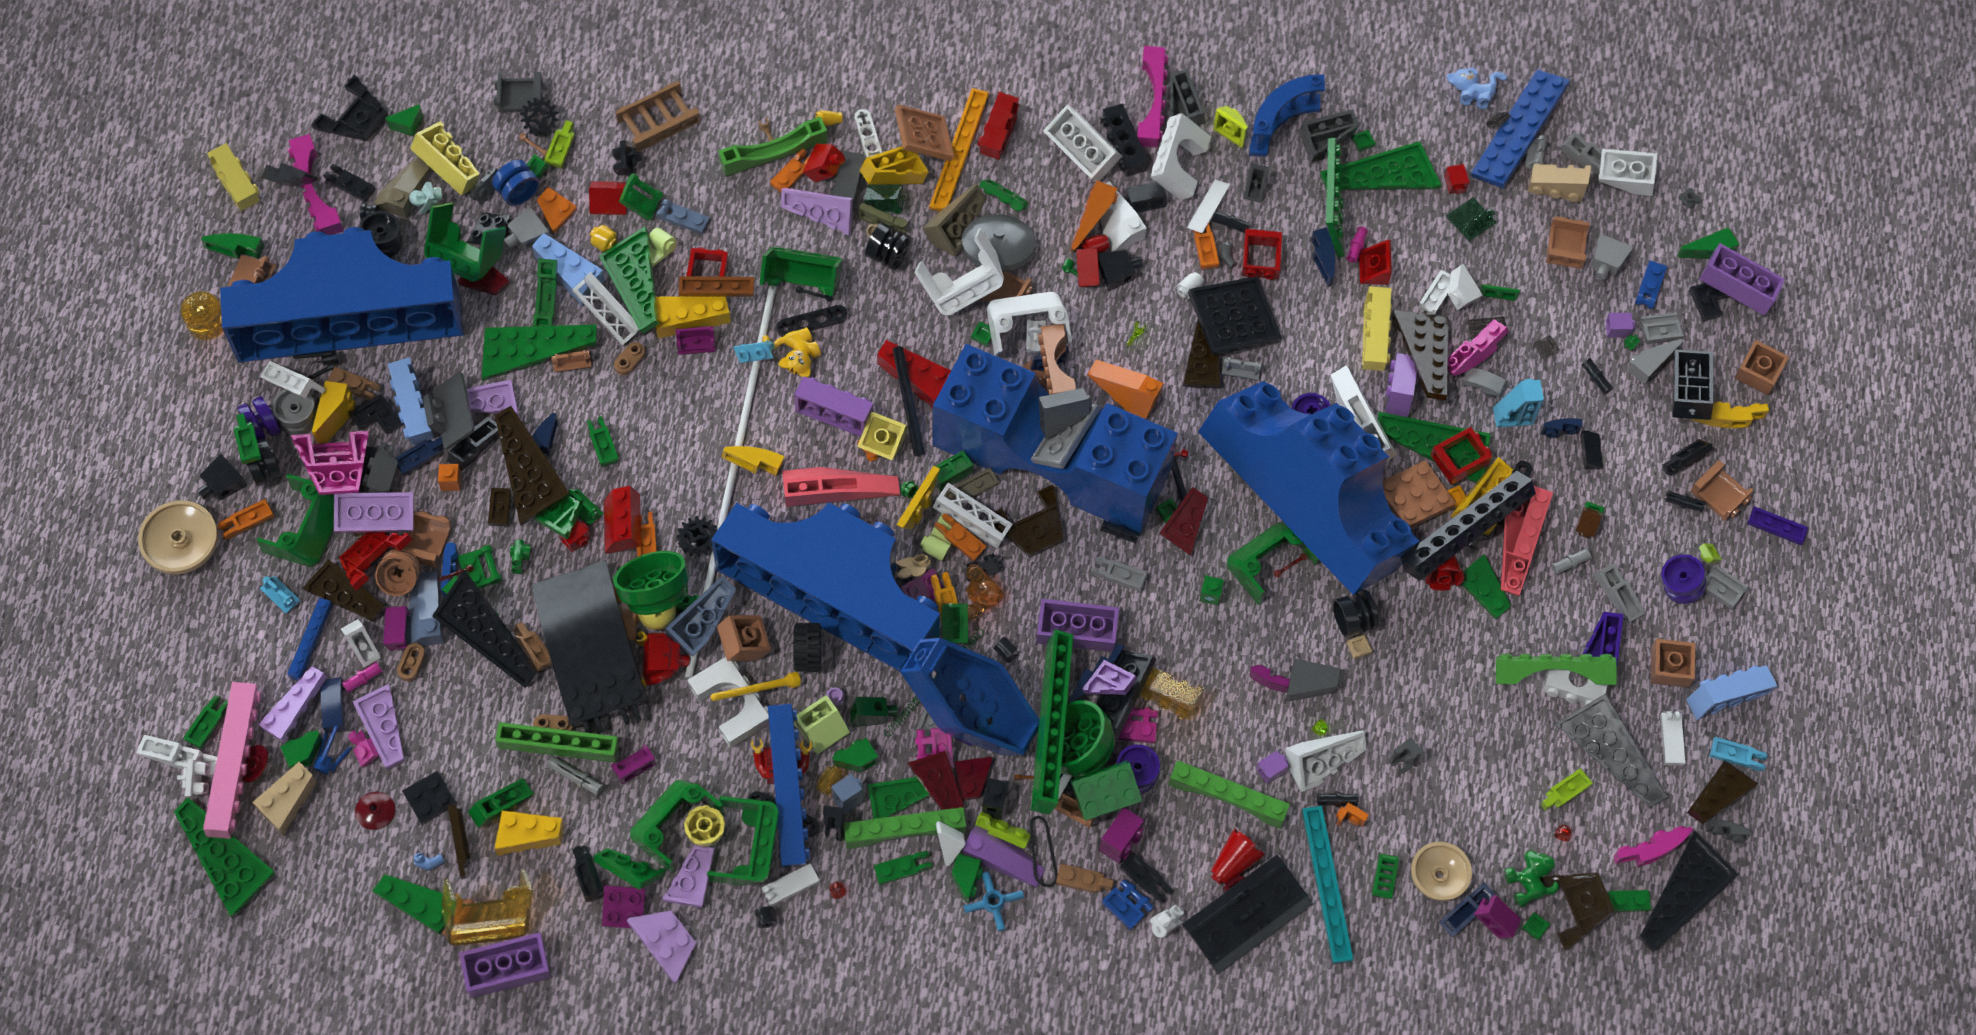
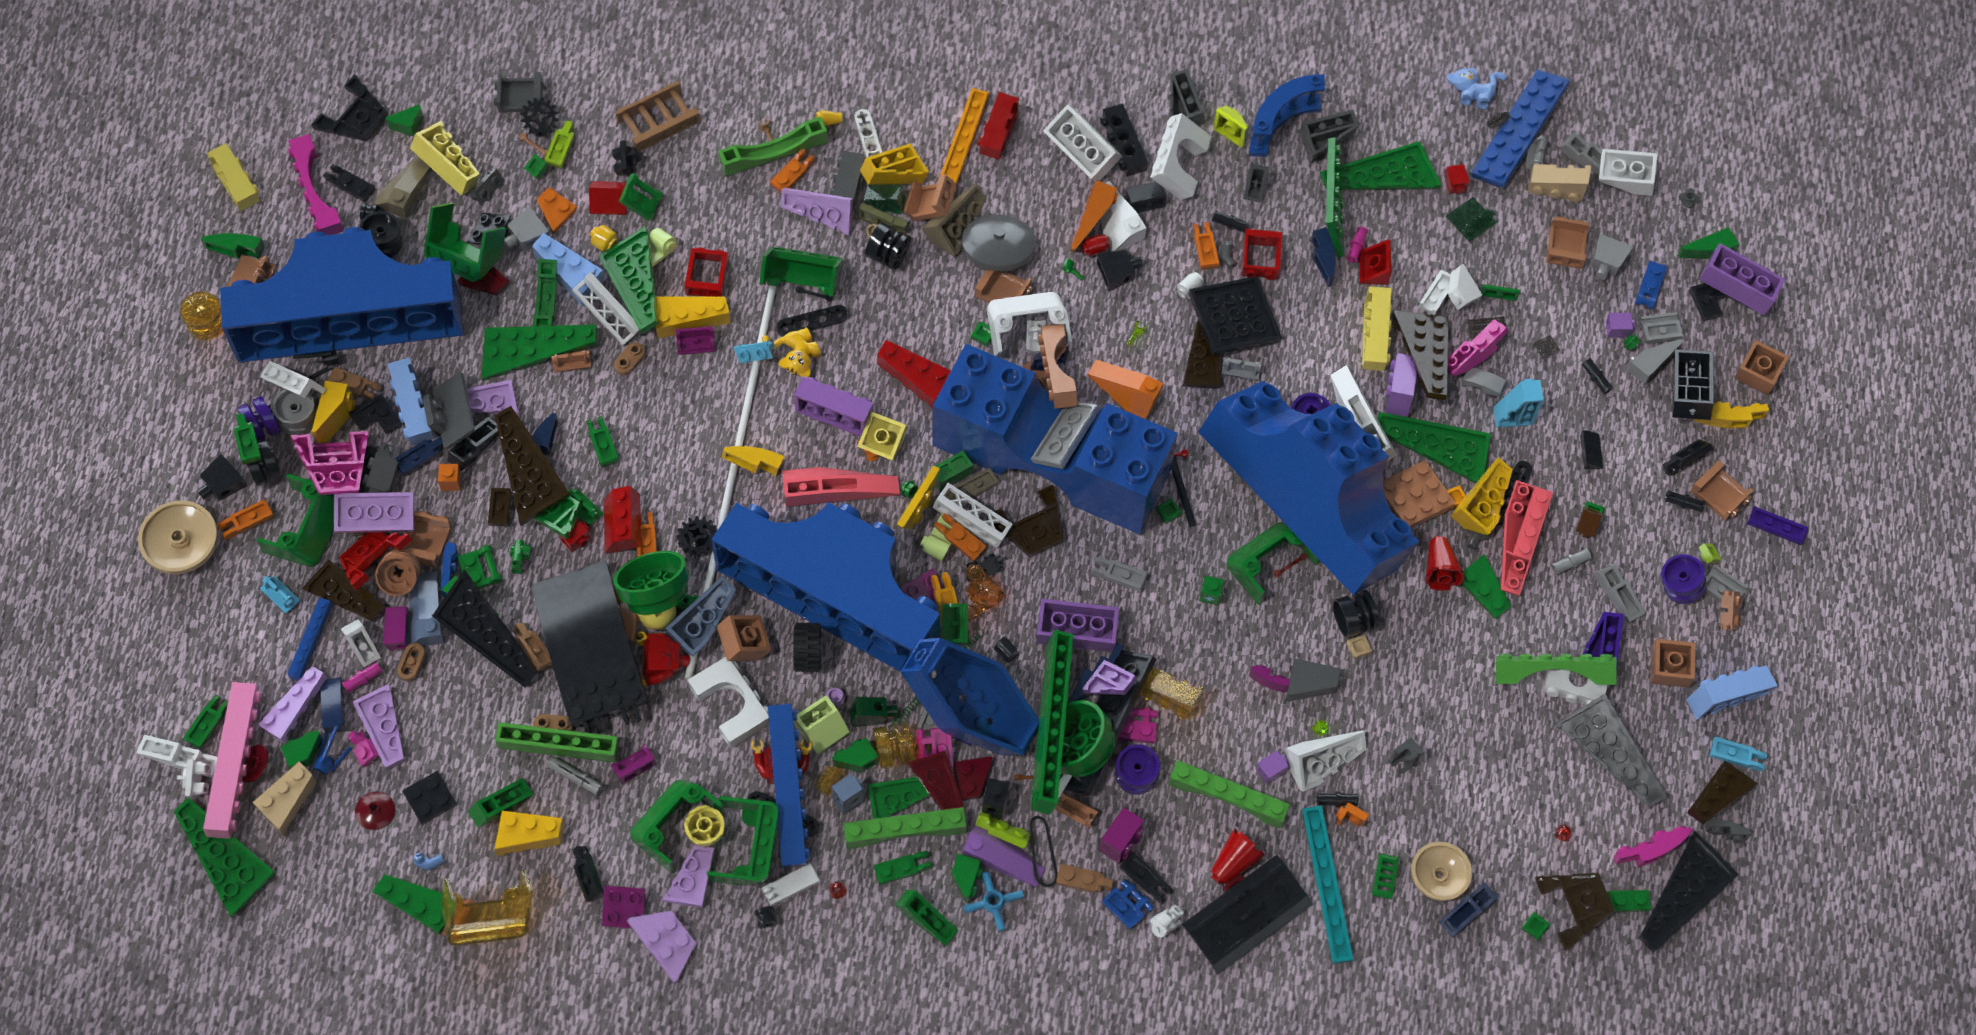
black slope [261,162,318,186] -> none
light aqua hips [409,182,442,214] -> none
clear red hinge [438,565,474,582] -> none
dark brown piece [447,804,470,880] -> none
medium lavender brick [459,932,551,998] -> none
blue wheel [492,160,540,206] -> none
green wing [593,848,666,890] -> none
sand blue plate [656,199,710,235] -> none
dark orange plate [679,276,754,297] -> none
yellow piece [710,672,801,701] -> none
red torso [803,144,845,183] -> none
black hinge [823,806,844,841] -> none
black axle [892,346,924,457] -> none
nougat plate [895,104,954,161] -> none
tan plate [896,554,931,579] -> none
white windscreen [914,228,1004,315] -> none
white slope [936,821,966,866] -> none
green hinge [979,178,1028,211] -> none
dark grey slope [1039,388,1092,439] -> none
green brick [1070,761,1142,821] -> none
red slope [1076,248,1099,287] -> none
black pin [1100,520,1140,544] -> none
dark pink arch [1137,46,1168,148] -> none
dark red wing [1159,487,1208,556] -> none
white sticker [1187,179,1230,233] -> none
green tile [1351,130,1376,152] -> none
black brick [1400,471,1536,581] -> none
red window [1430,427,1492,485] -> none
magenta hinge [1474,895,1521,939] -> none
green animal [1503,850,1559,908] -> none
dark blue slope [1540,418,1583,438] -> none
lime hinge [1540,768,1593,811] -> none
white hinge [1660,711,1685,766] -> none
none -> clear yellow wheel [872,721,915,769]
none -> green slope [894,890,958,946]
none -> nougat panel [904,174,957,221]
none -> nougat hinge [1720,591,1742,630]

